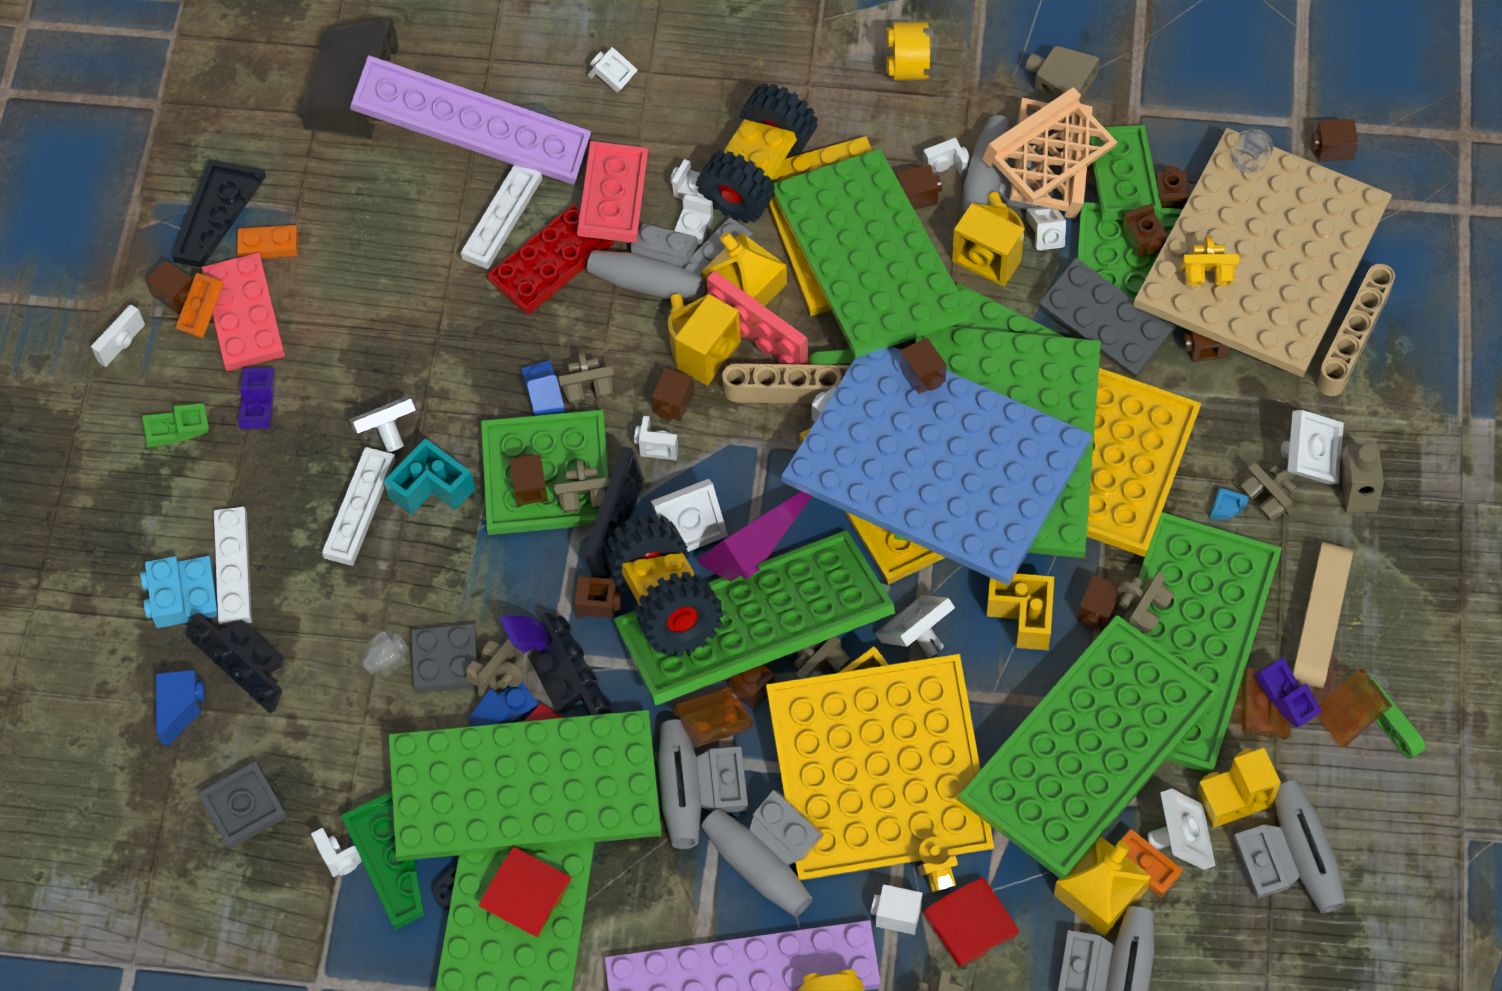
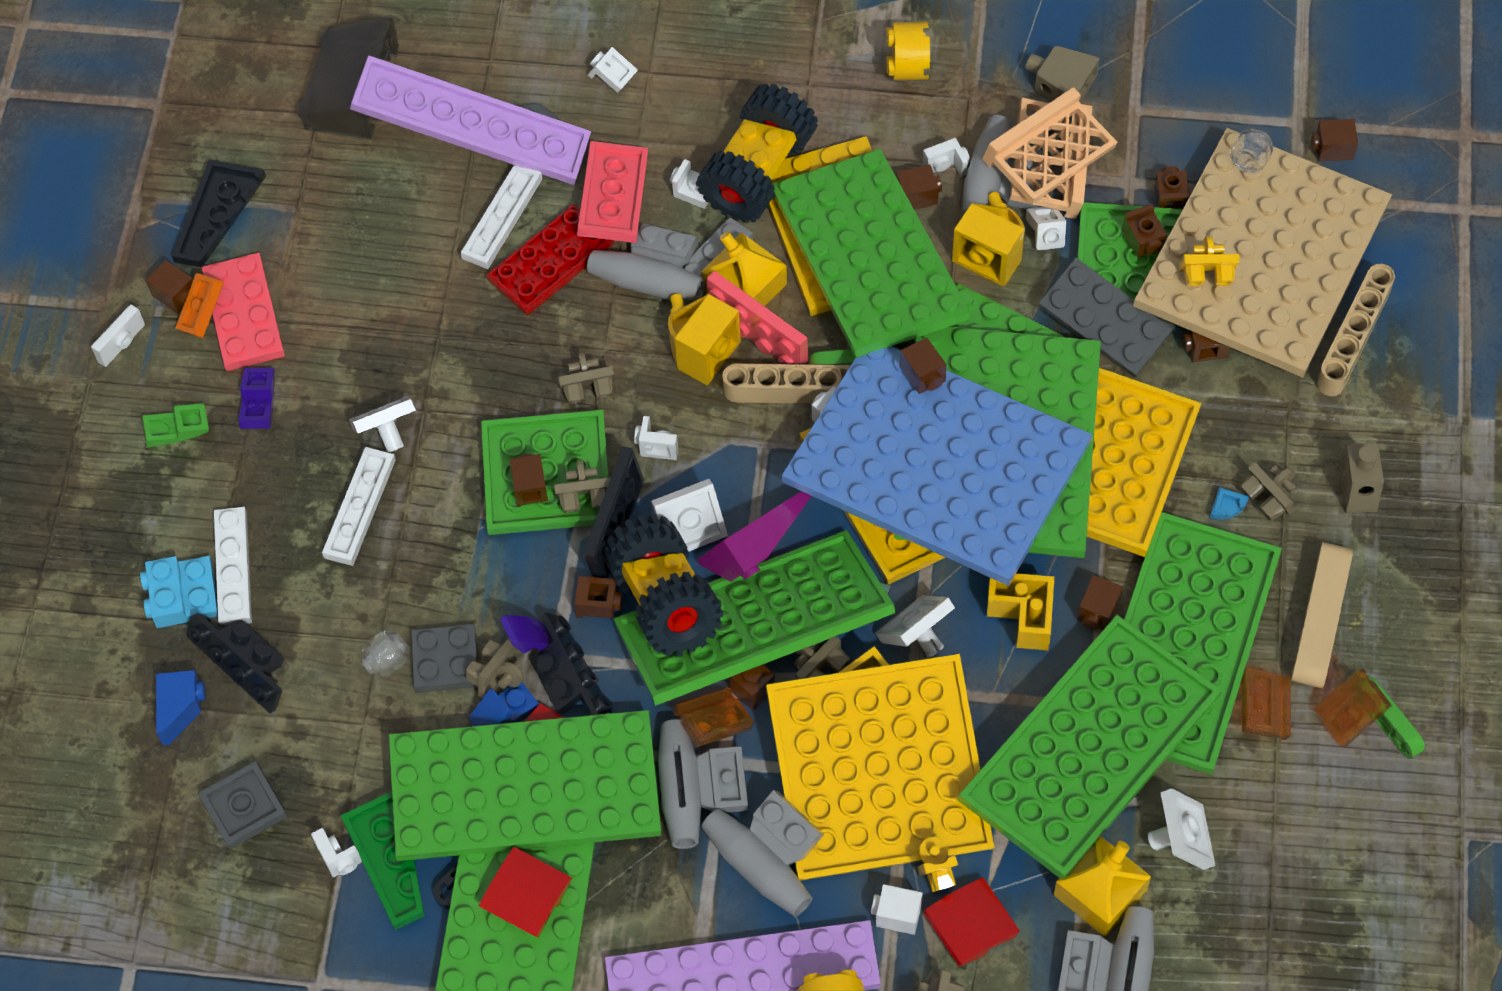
orange plate [237,225,299,258] -> none
teal brick [383,438,475,515] -> none
slope [521,361,566,416] -> none
reddish brown brick [651,368,695,422] -> none
white bracket [674,194,714,246] -> none
bright green tile [1089,125,1162,221] -> none
dark tan hips [1117,572,1174,633] -> none
orange plate [1120,829,1183,898] -> none
yellow brick [1196,748,1281,828] -> none
light grey plate [1234,780,1346,914] -> none
dark purple slope [1254,657,1322,728] -> none
white tile [1281,410,1344,484] -> none

